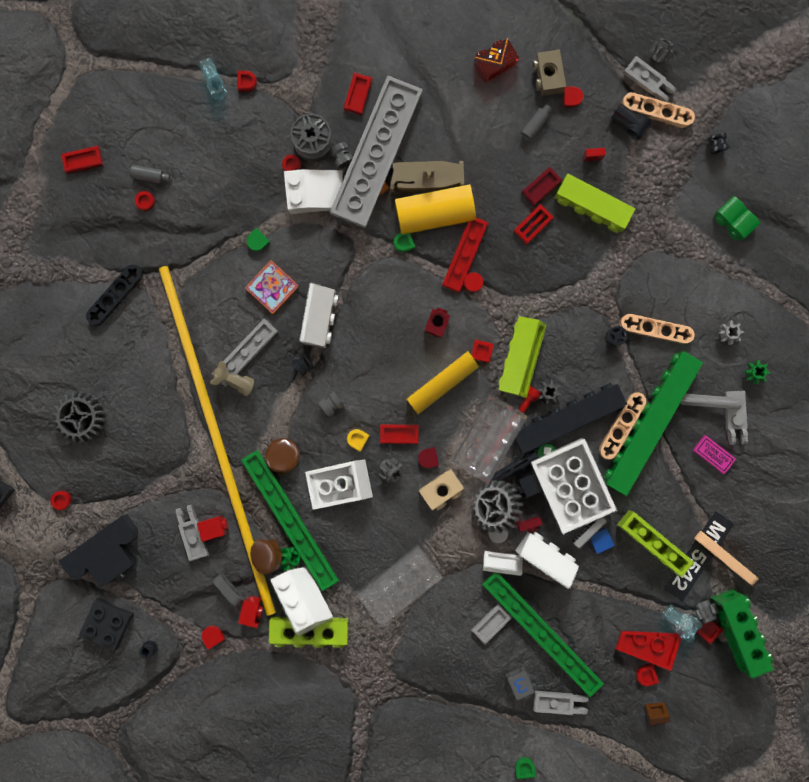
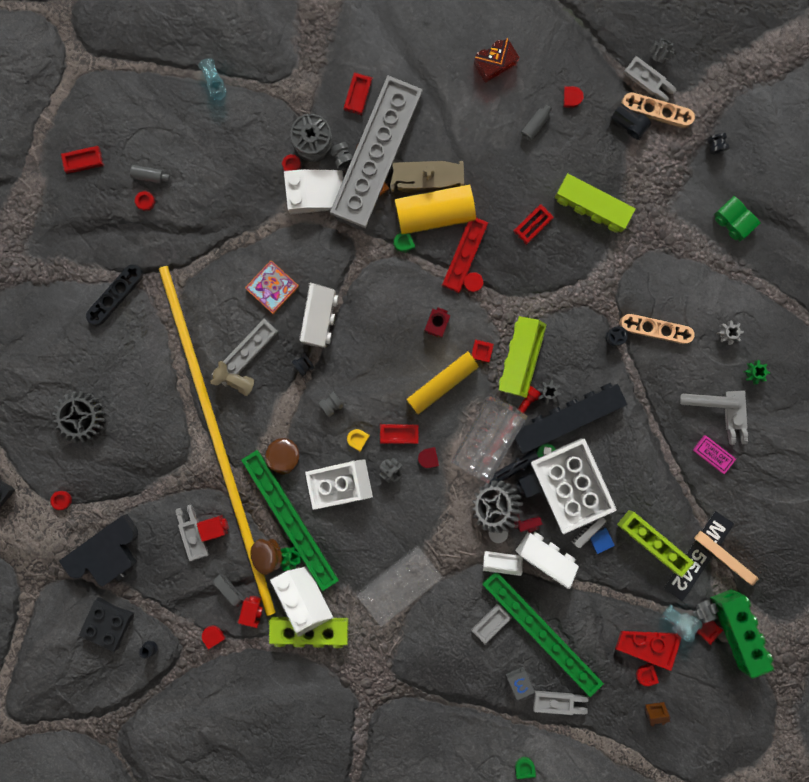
red tile [237,71,257,92] -> none
green tile [247,228,270,252] -> none
tan brick [419,469,464,511] -> none
dark red tile [521,167,563,207] -> none
dark tan brick [533,49,566,96] -> none
red tile [583,148,606,161] -> none
light nougat beam [599,393,646,459] -> none
green brick [603,351,703,496] -> none

